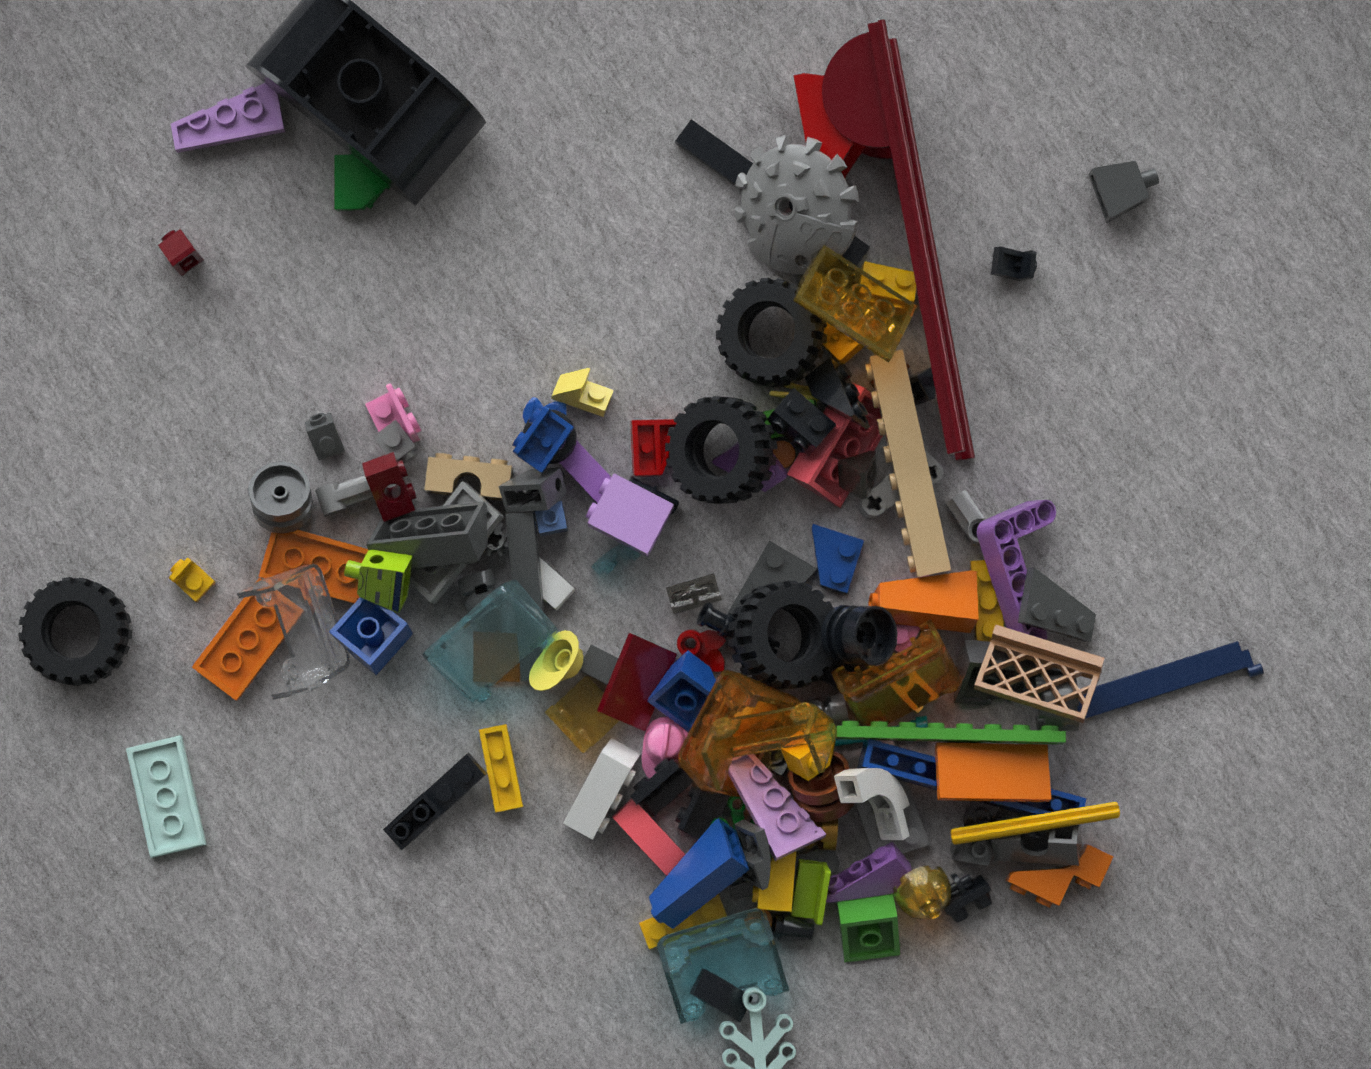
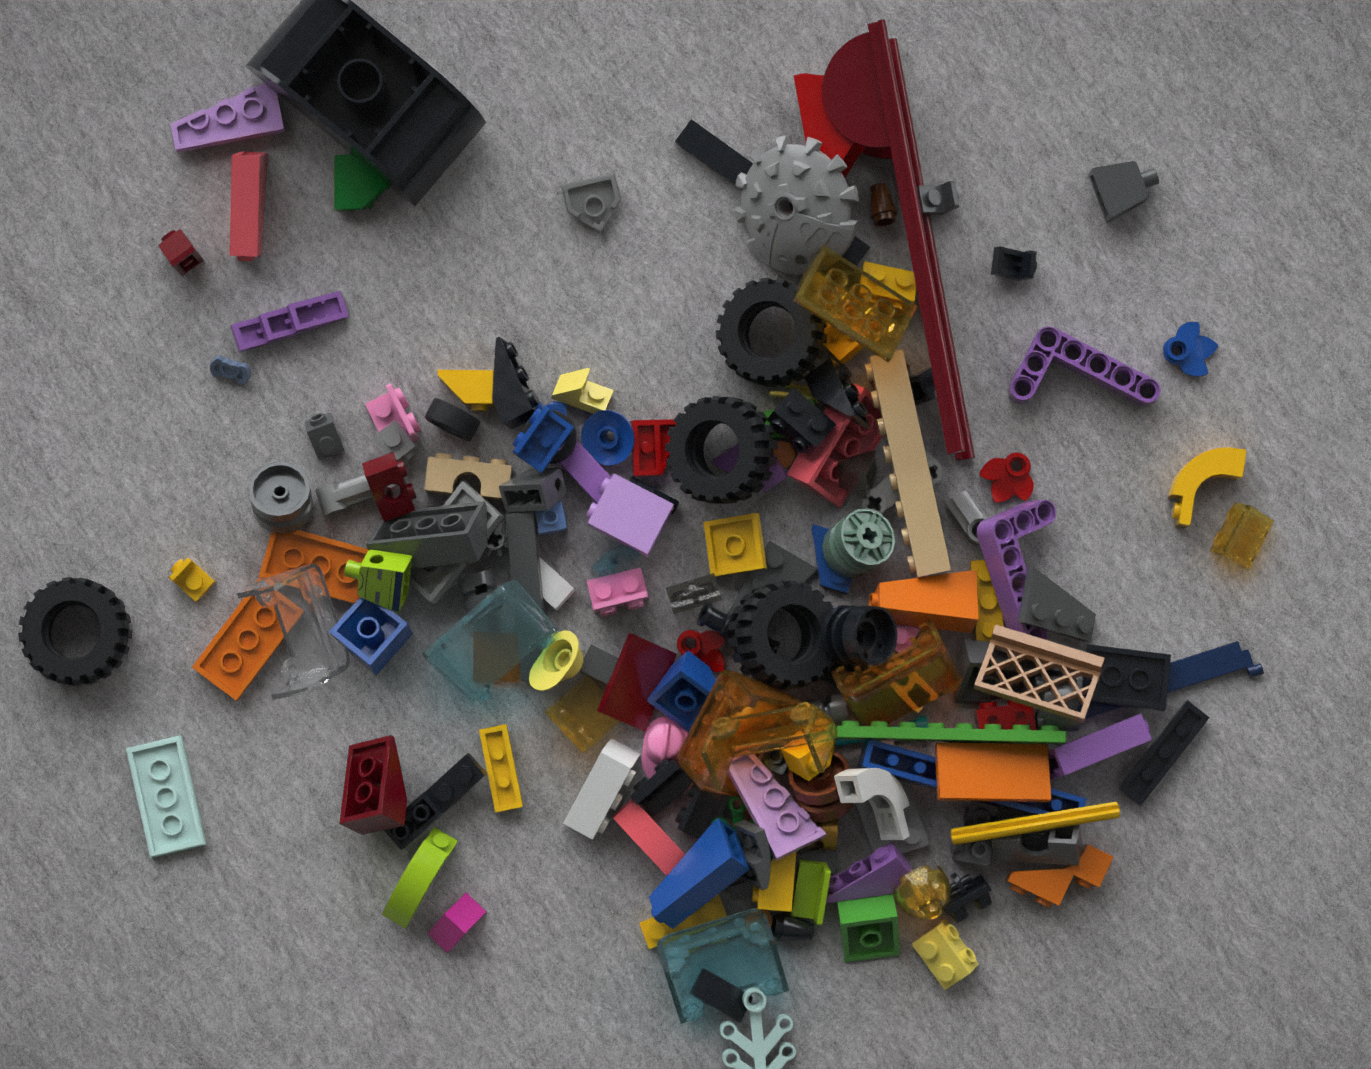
none -> sand blue piece [210,355,251,385]
none -> coral slope [230,151,268,261]
none -> medium lavender slope [230,291,349,353]
none -> dark red slope [339,735,407,835]
none -> lime arch [381,827,458,929]
none -> black tyre [424,398,481,442]
none -> dark pink slope [427,892,487,953]
none -> yellow slope [437,369,494,412]
none -> black slope [492,336,540,429]
none -> light grey plate [561,172,621,233]
none -> blue dish [581,410,635,465]
none -> bright pink bracket [587,567,649,617]
none -> yellow plate [703,513,767,577]
none -> sand green wheel [822,509,895,578]
none -> reddish brown cone [870,183,897,226]
none -> light yellow bracket [911,919,979,990]
none -> dark grey bracket [917,181,959,215]
none -> red bracket [973,700,1036,730]
none -> red plate [979,452,1034,503]
none -> medium lavender beam [1008,326,1161,406]
none -> medium lavender slope [1048,714,1152,780]
none -> black plate [1081,644,1171,711]
none -> black plate [1117,700,1210,806]
none -> blue plate [1163,322,1218,377]
none -> yellow arch [1168,447,1247,528]
none -> clear yellow bracket [1210,502,1274,570]

